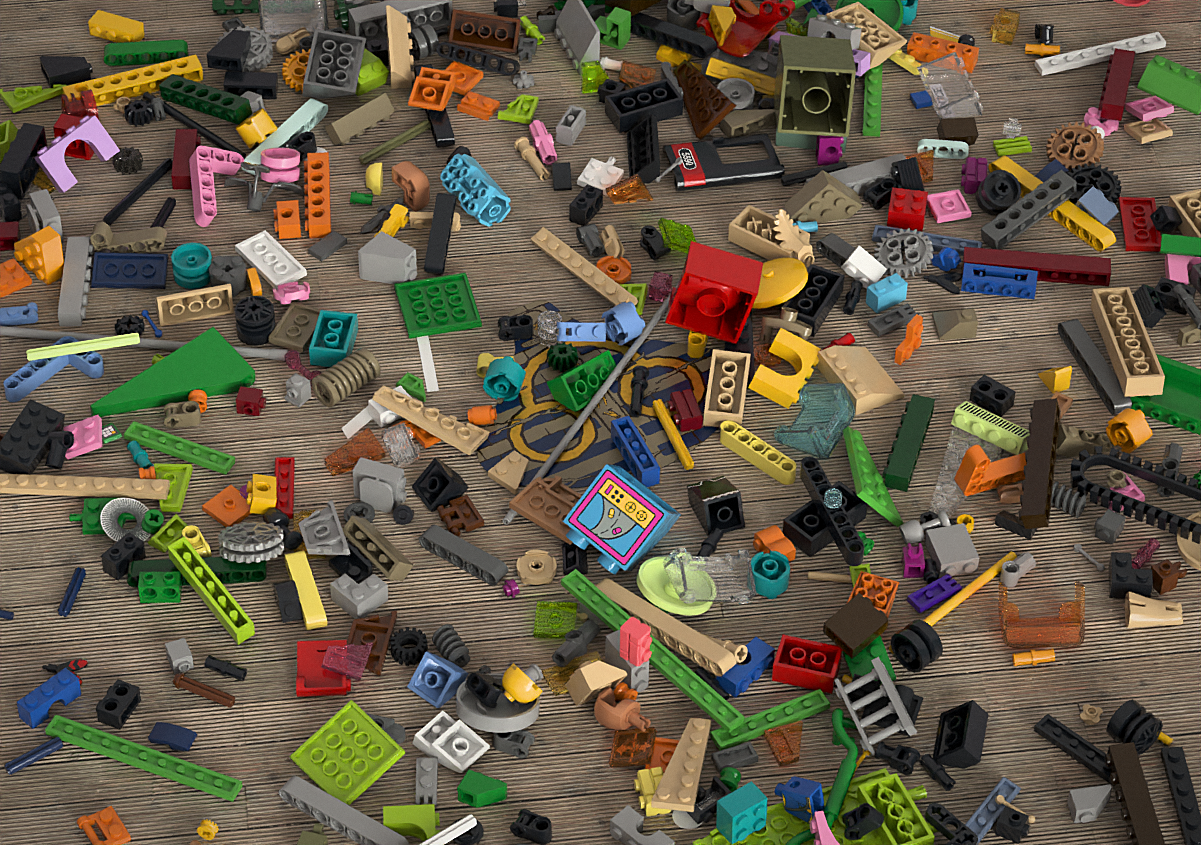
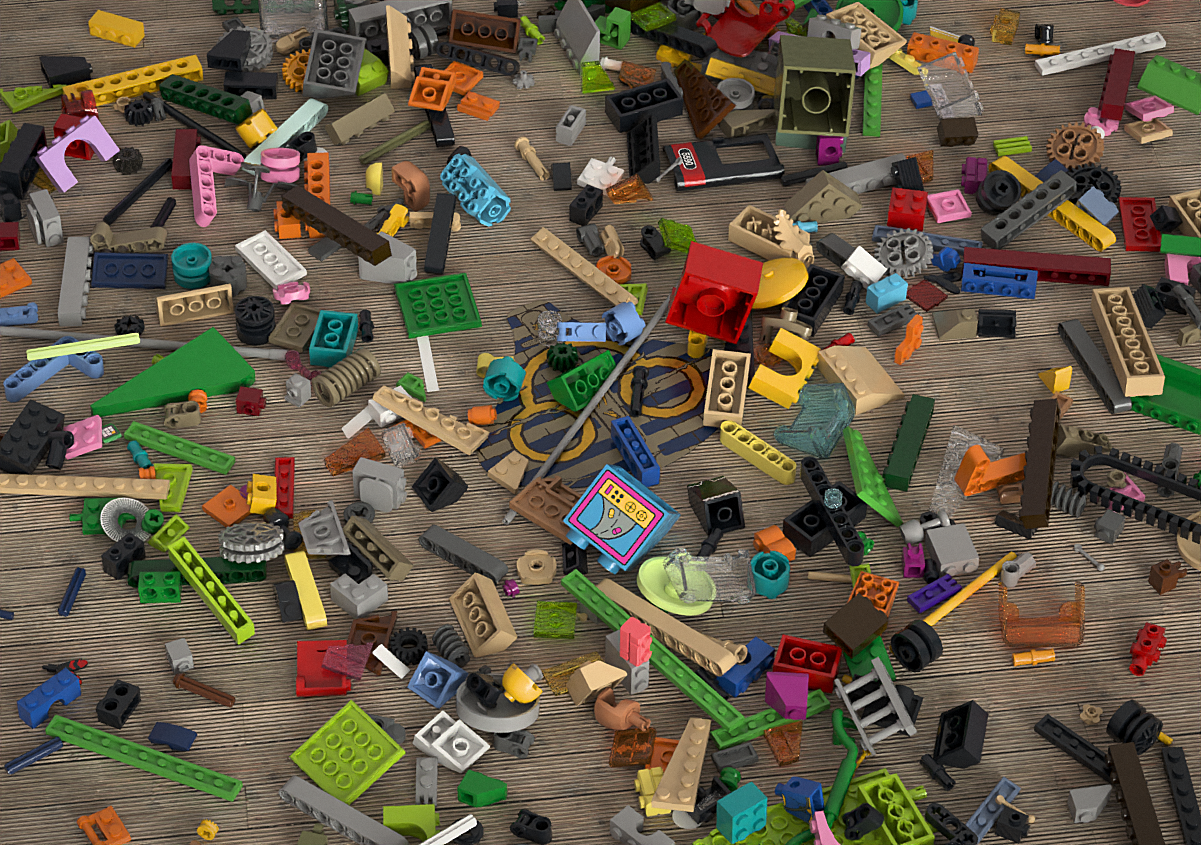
light orange brick [14,226,64,285] -> none
green beam [104,40,188,66] -> none
blue hinge [141,310,162,338] -> none
light yellow piece [182,525,212,558] -> none
black pin [204,655,247,681] -> none
light orange beam [246,267,262,296] -> none
black plate [393,505,414,525] -> none
reddish brown plate [437,495,484,536] -> none
black piece [497,315,534,341] -> none
lime wing [498,94,539,124] -> none
bright pink piece [529,120,557,166] -> none
dark grey piece [552,620,600,667] -> none
black brick [597,78,625,104] -> none
orange wheel [613,682,638,702] -> none
clear pink brick [649,271,673,302] -> none
yellow axle [653,399,694,470] -> none
dark red brick [667,389,703,432] -> none
yellow slope [708,5,736,46] -> none
black piece [863,178,896,210] -> none
black connector [875,741,921,775] -> none
light aqua beam [917,139,969,159] -> none
yellowish green brick [951,401,1030,455] -> none
yellow bush [956,514,974,533] -> none
black brick [970,374,1016,417] -> none
clear gear [1003,118,1022,139] -> none
light orange brick [1106,408,1153,453] -> none
black brick [1108,552,1153,599] -> none
tan piece [1124,592,1183,628] -> none
clear pink pin [1132,538,1160,569] -> none
none -> dark brown brick [281,186,392,266]
none -> black pin [359,309,374,343]
none -> white sticker [373,644,410,679]
none -> tan slope [449,572,518,658]
none -> clear neon green plate [631,2,676,32]
none -> magenta slope [765,672,809,720]
none -> clear red piece [906,279,948,312]
none -> black hinge [977,309,1017,338]
none -> red brick [1129,622,1167,676]

